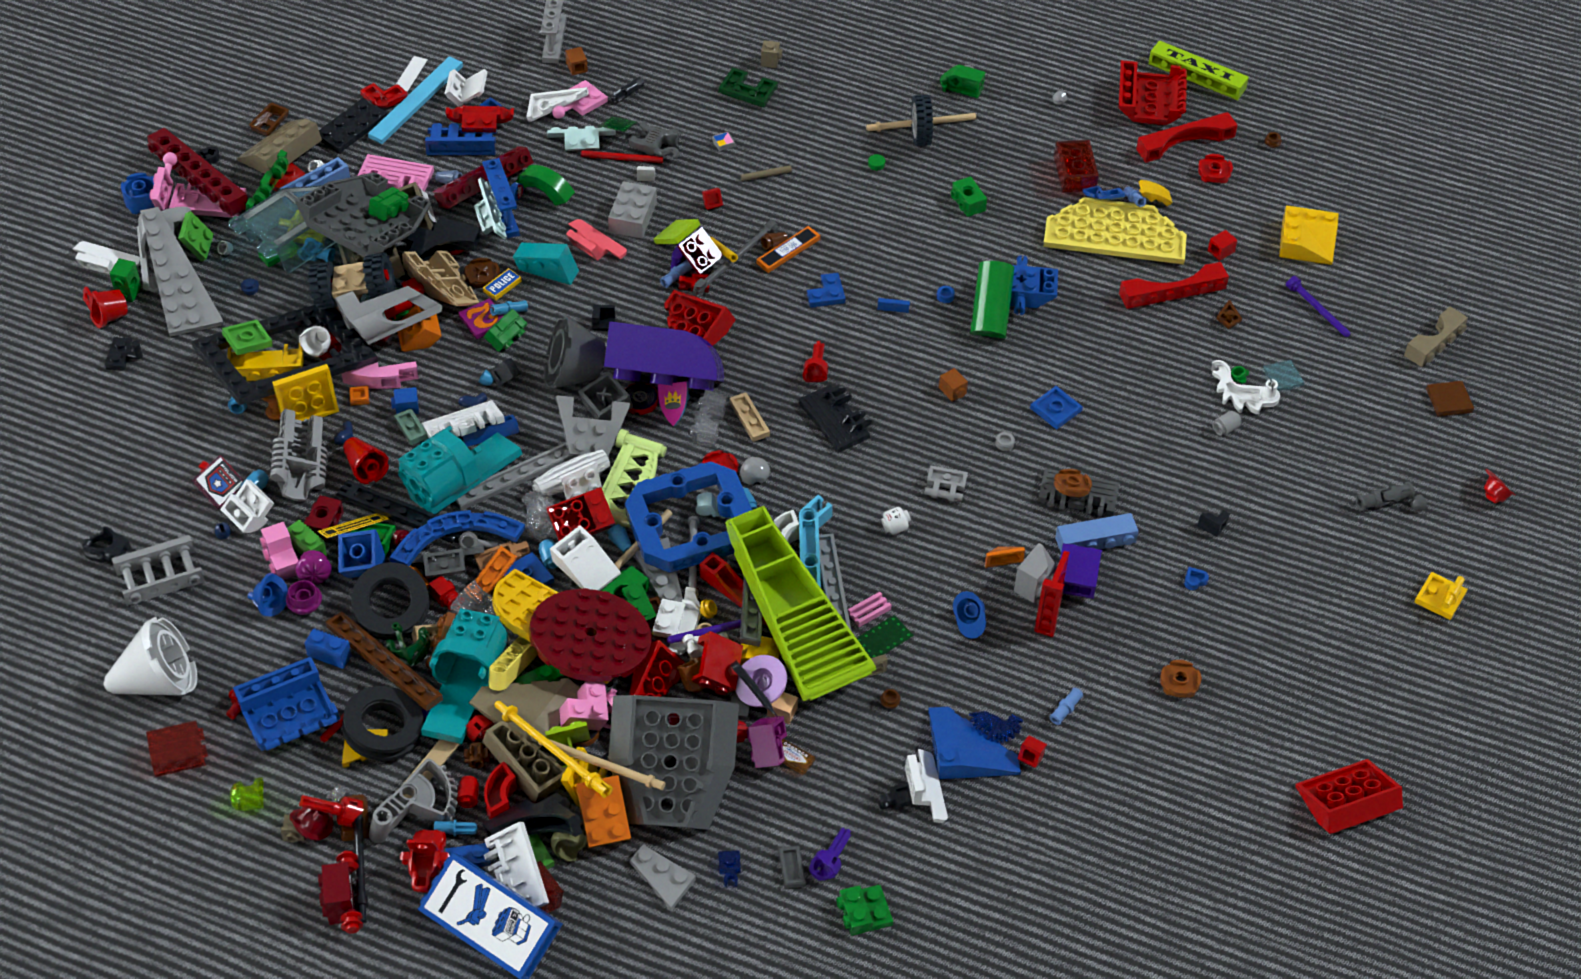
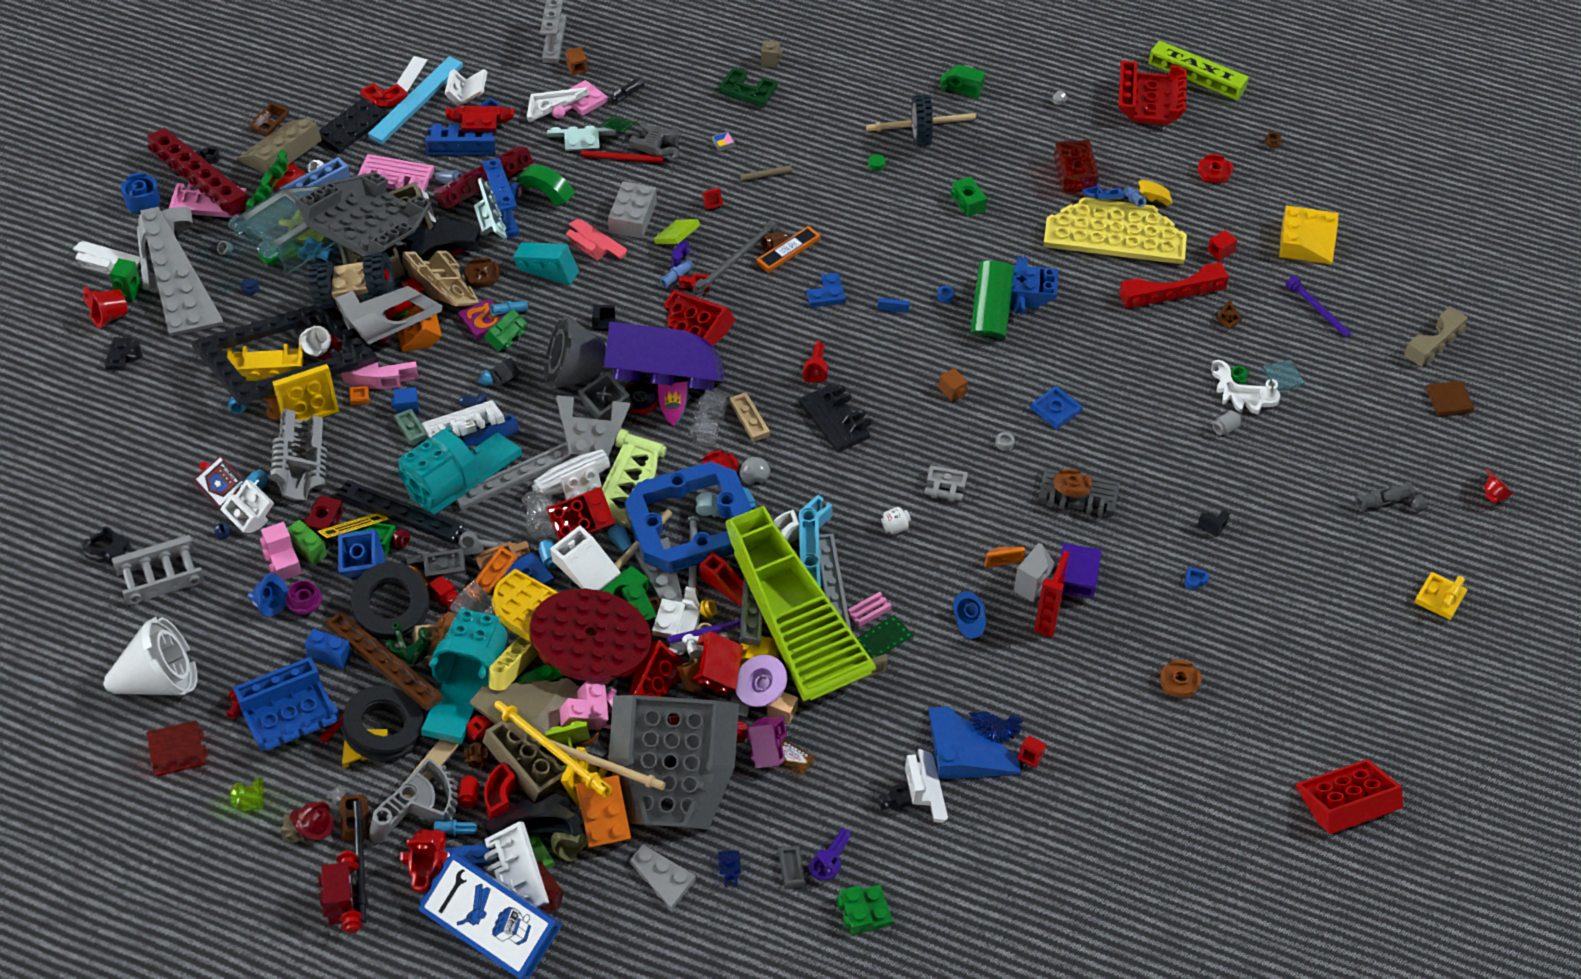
bright pink plate [150,152,177,211] -> none
bright green plate [178,211,213,261] -> none
bright green plate [222,320,272,355] -> none
magenta piece [295,550,332,584] -> none
red piece [299,795,363,828] -> none
dark blue arm [334,421,353,445] -> none
red cone [343,437,389,484] -> none
green brick [368,187,409,221] -> none
blue plate [390,510,525,566] -> none
tile [483,268,521,301] -> none
white slope [637,166,655,181] -> none
slope [677,227,723,275] -> none
yellow piece [710,237,738,262] -> none
black piece [730,660,778,717] -> none
reddish brown plate [880,689,901,709] -> none
medium blue pin [1049,688,1083,725] -> none
medium blue brick [1055,513,1138,552] -> none
red arch [1136,112,1238,163] -> none

